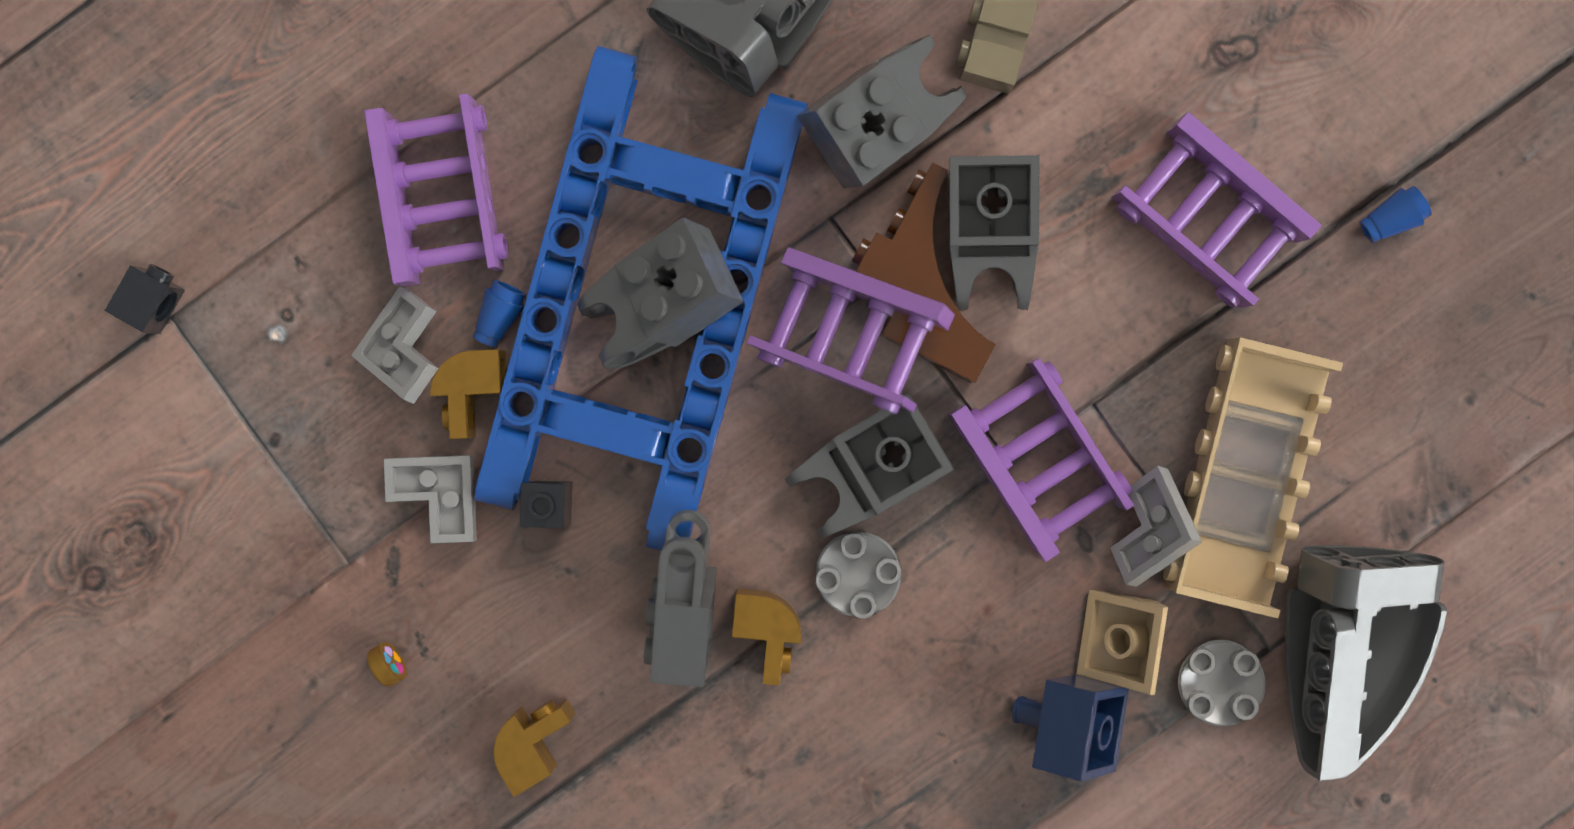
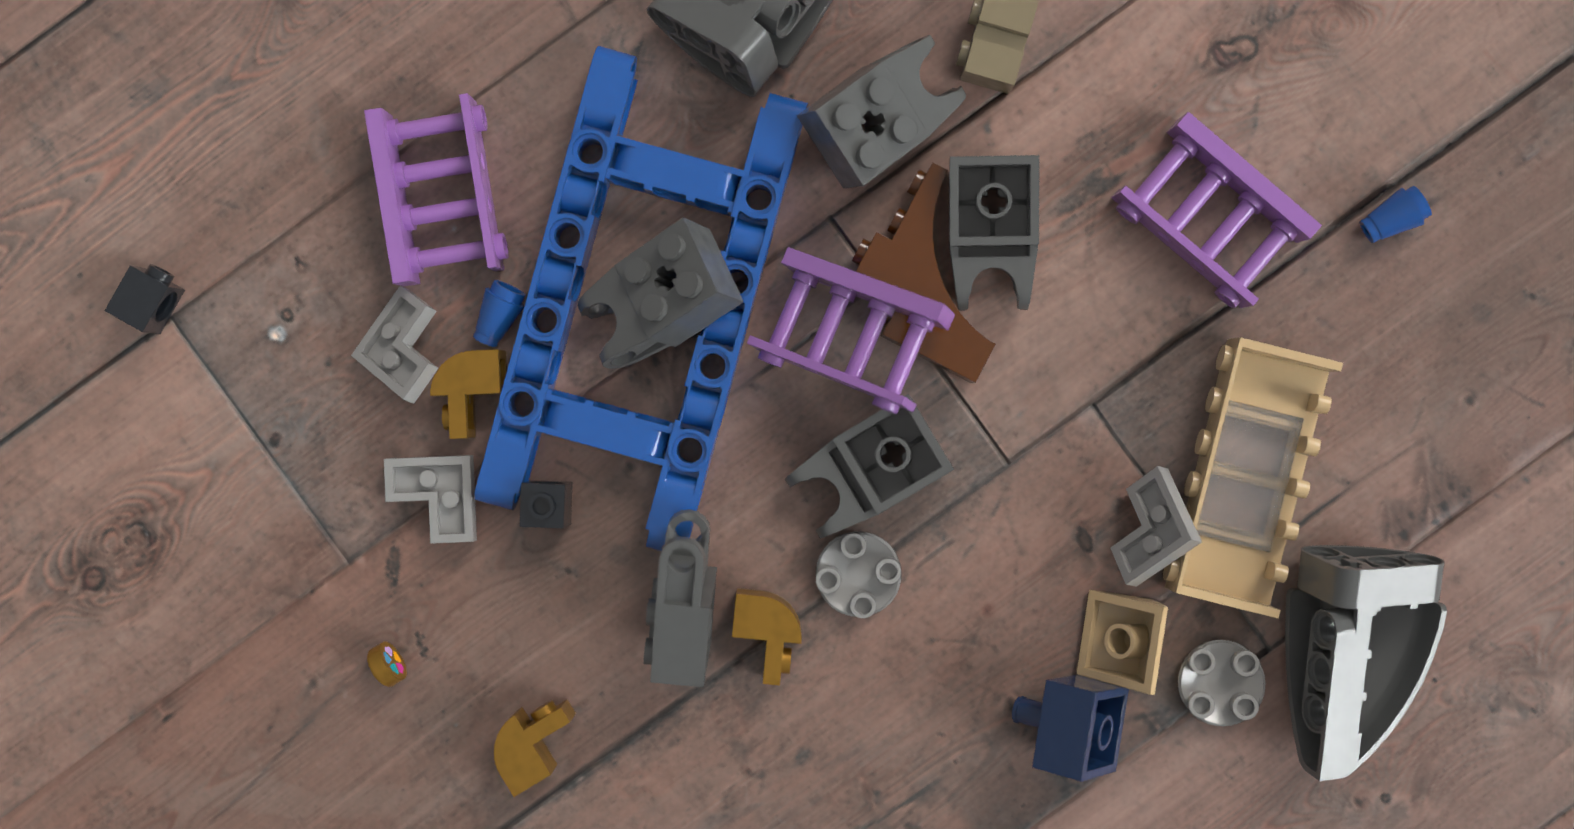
medium lavender fence [947,358,1134,562] -> none

